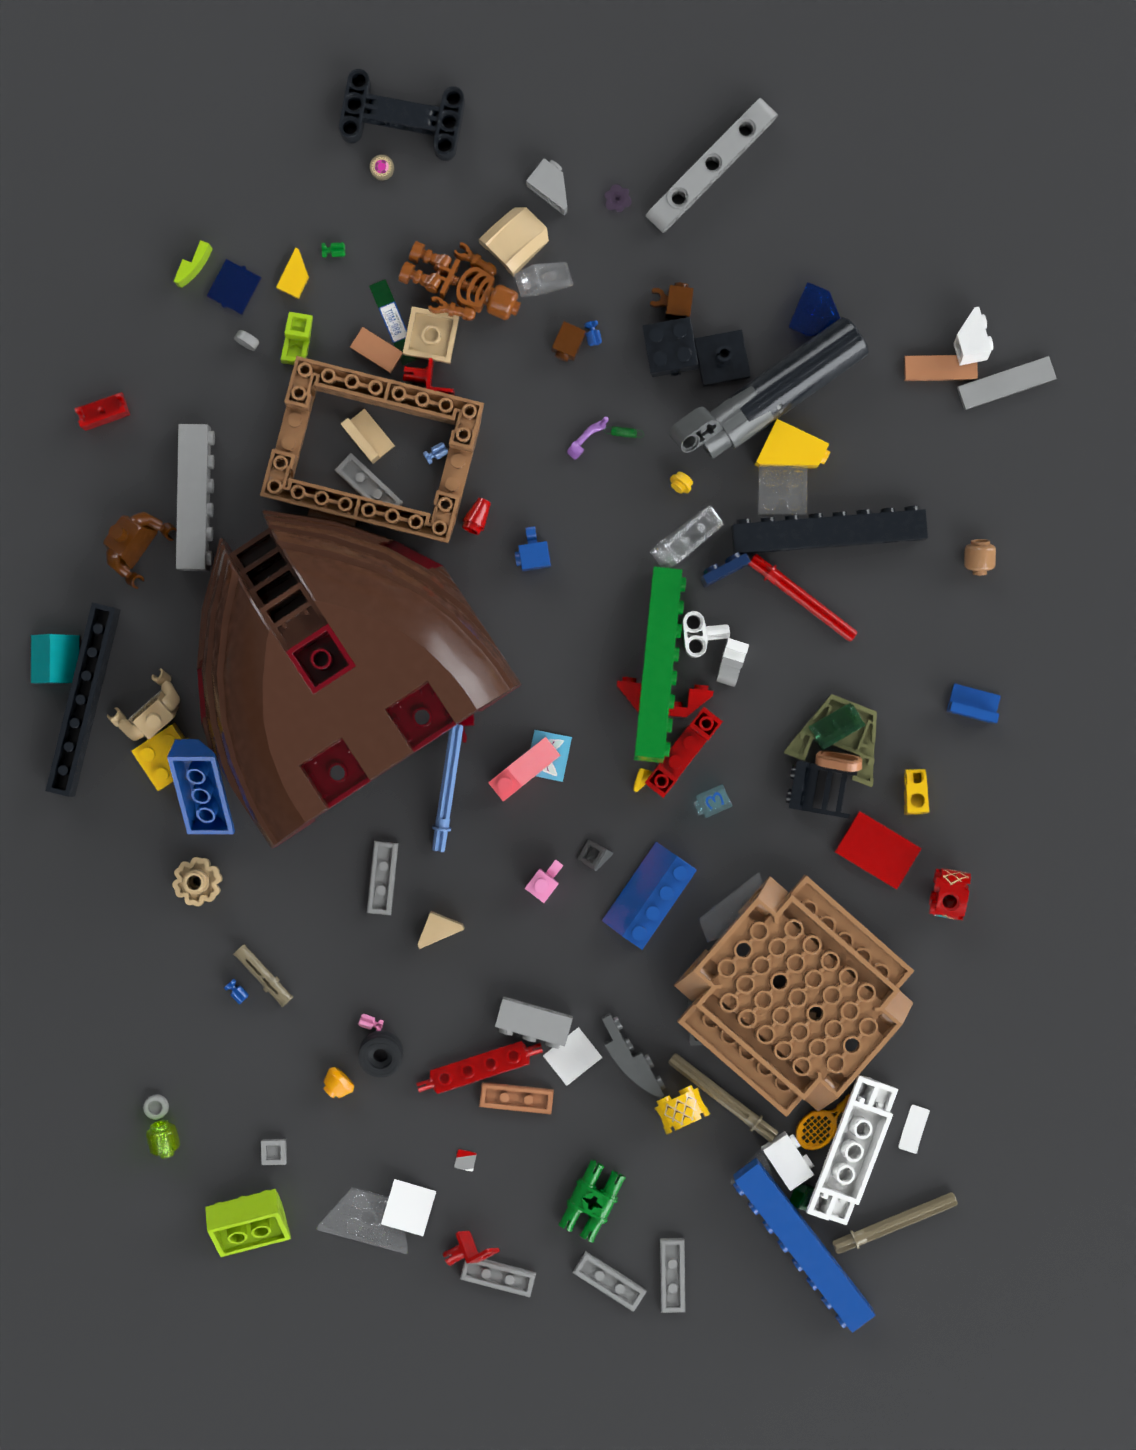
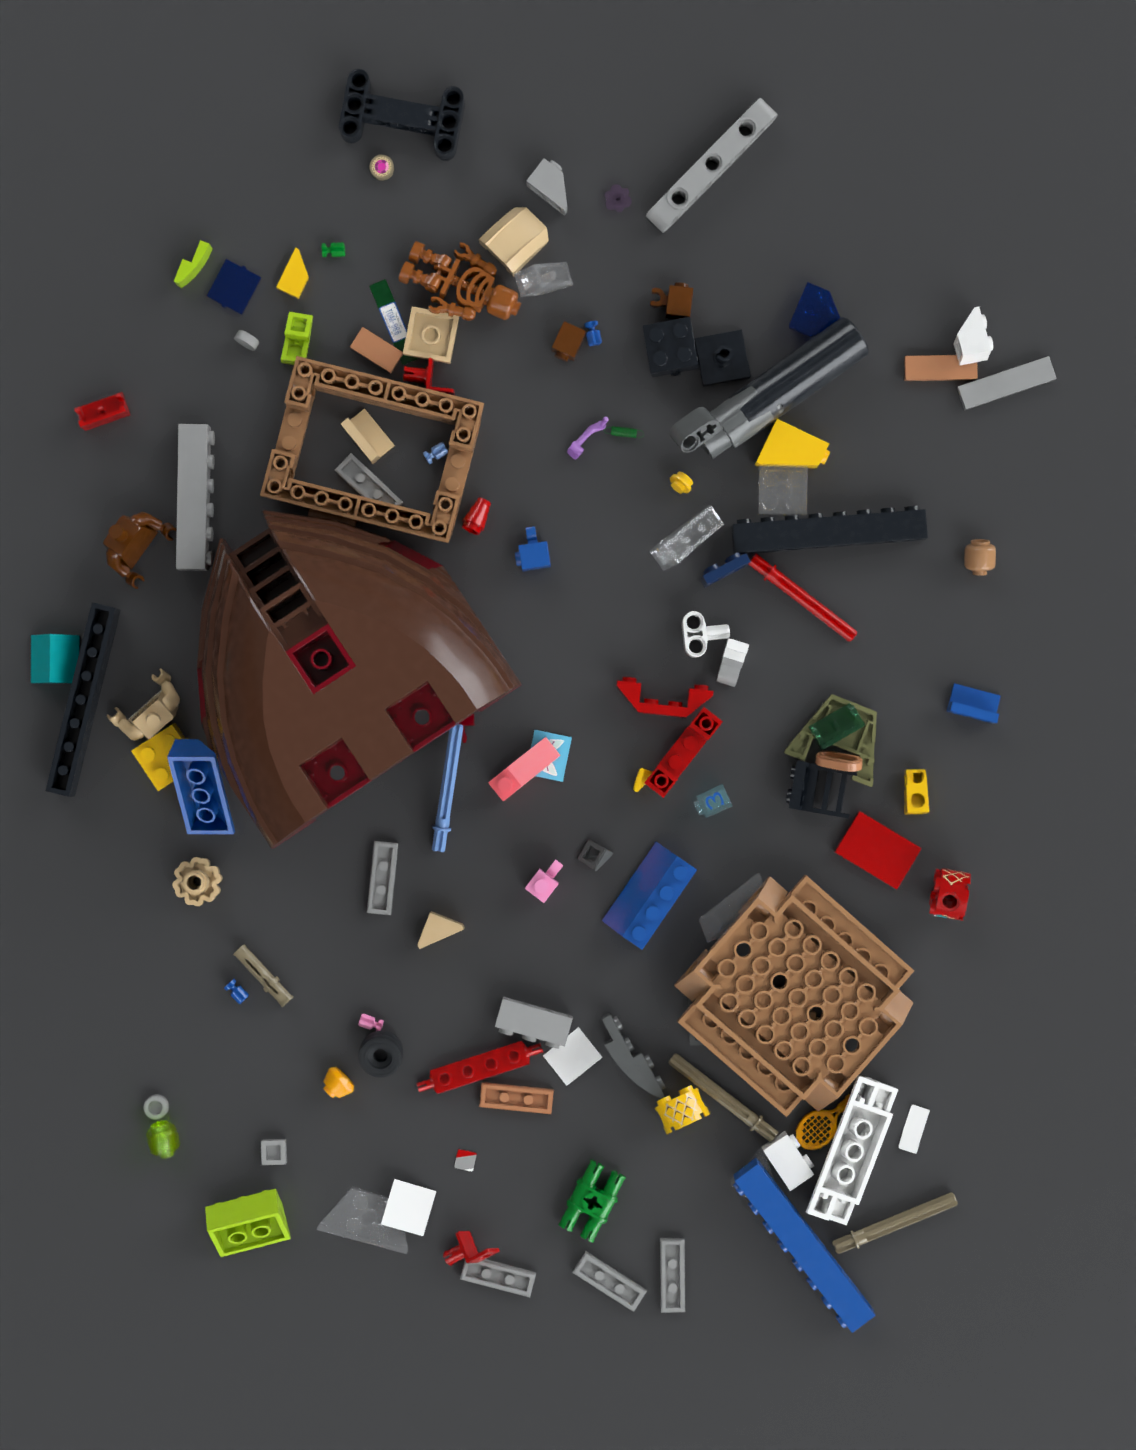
green brick [634,566,686,763] -> none
dark green slope [790,1183,815,1211] -> none

